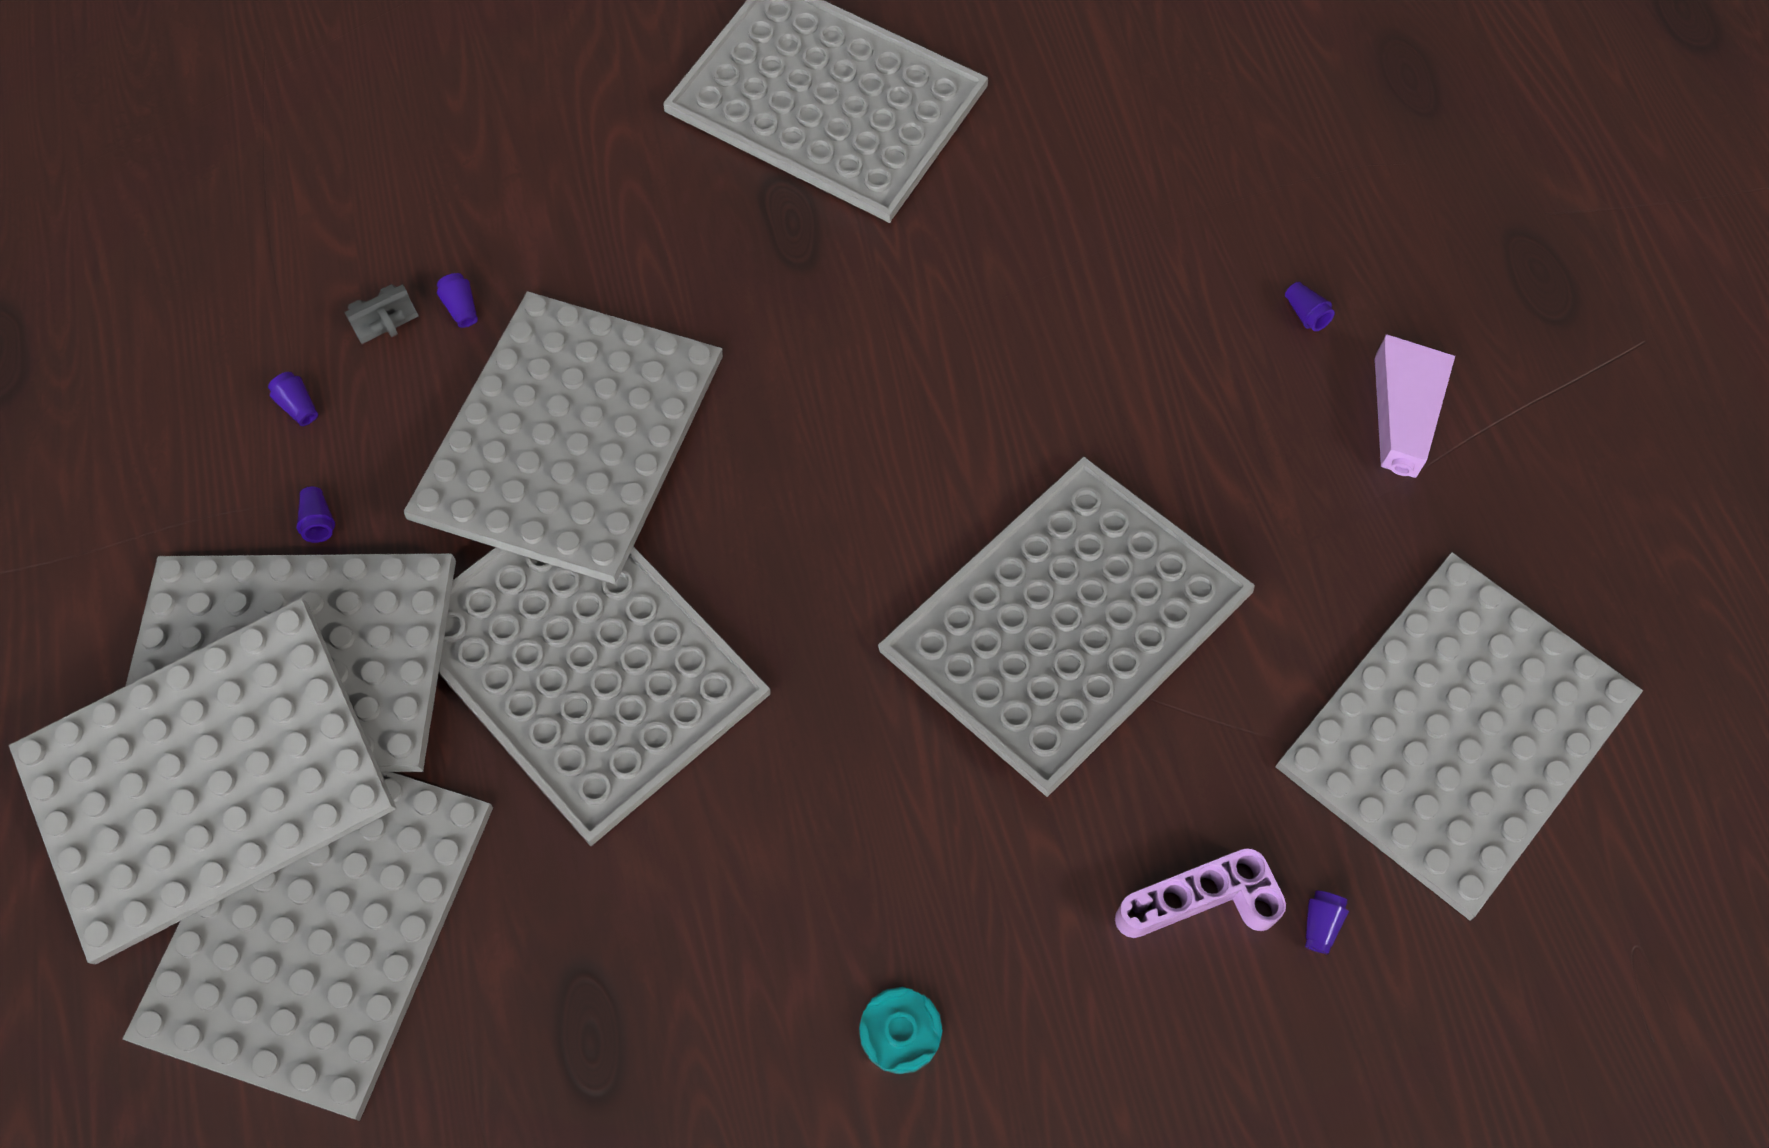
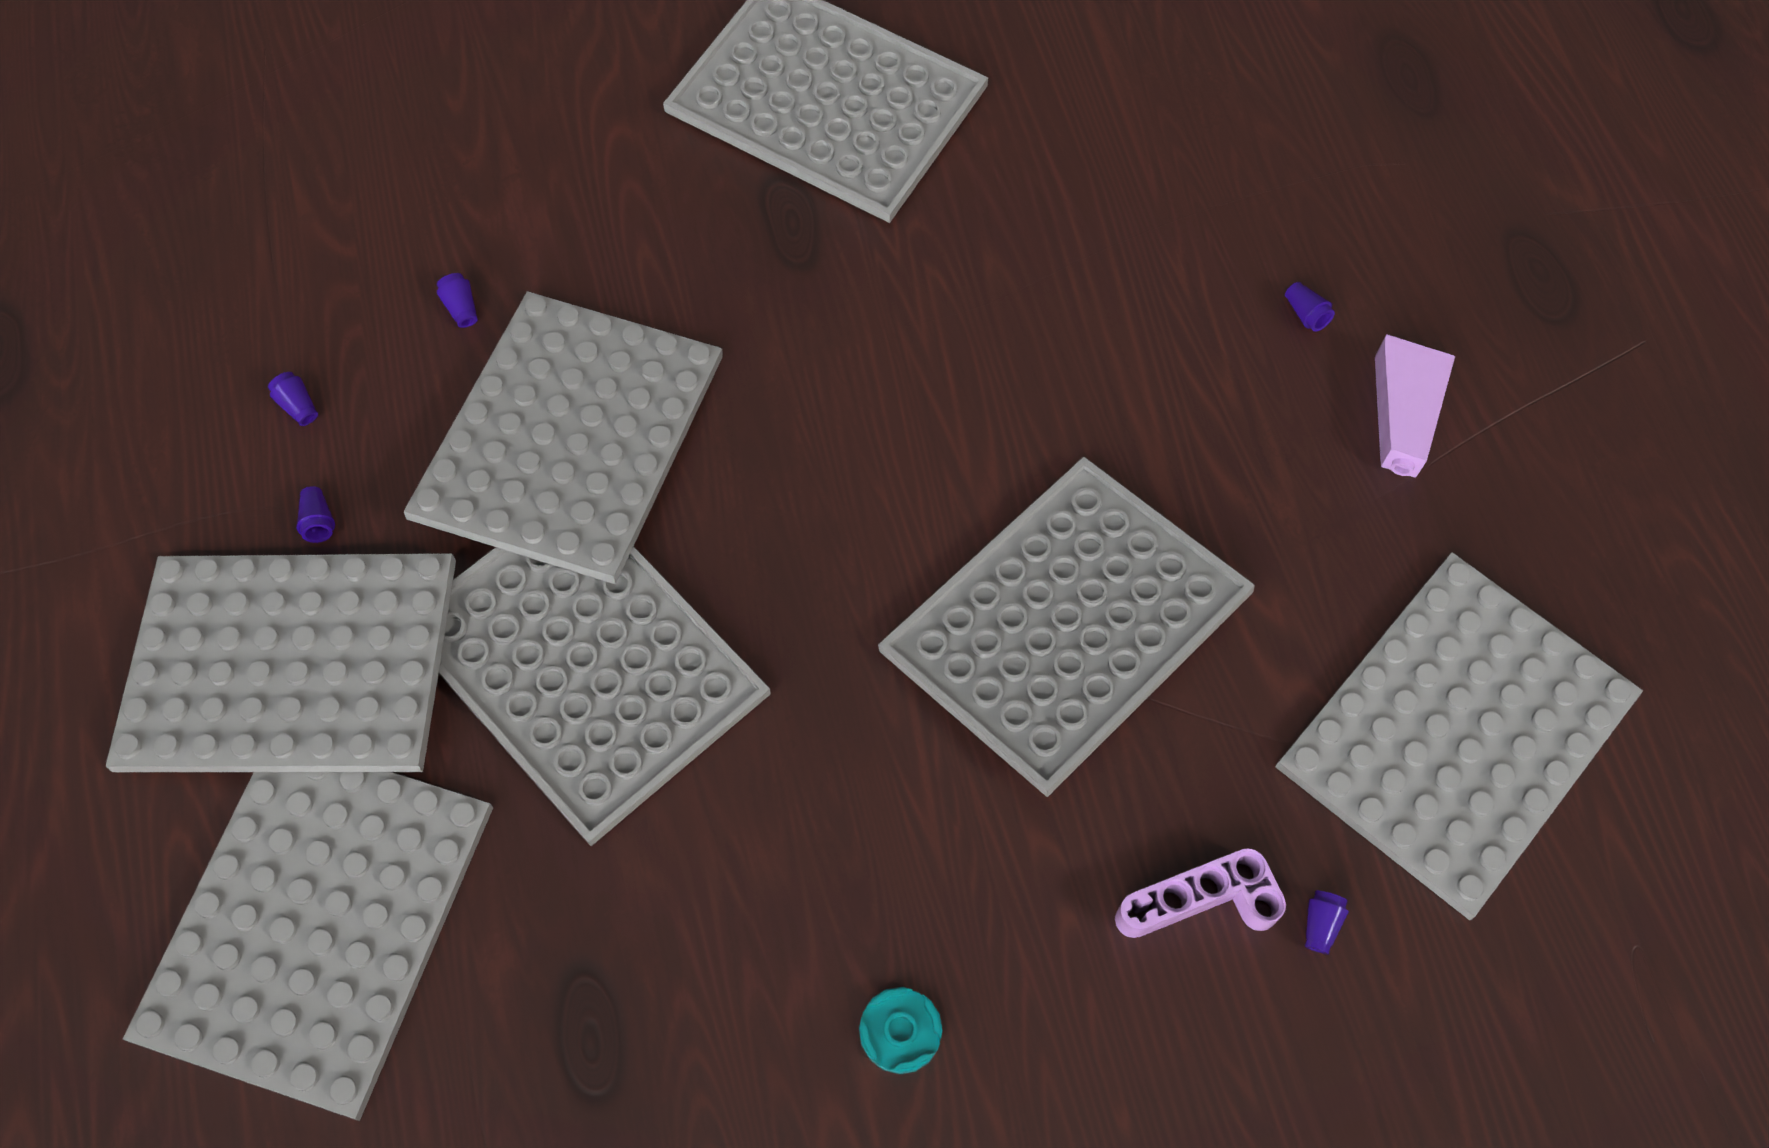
light grey plate [9,598,397,964] -> none
dark grey hips [345,284,419,344] -> none

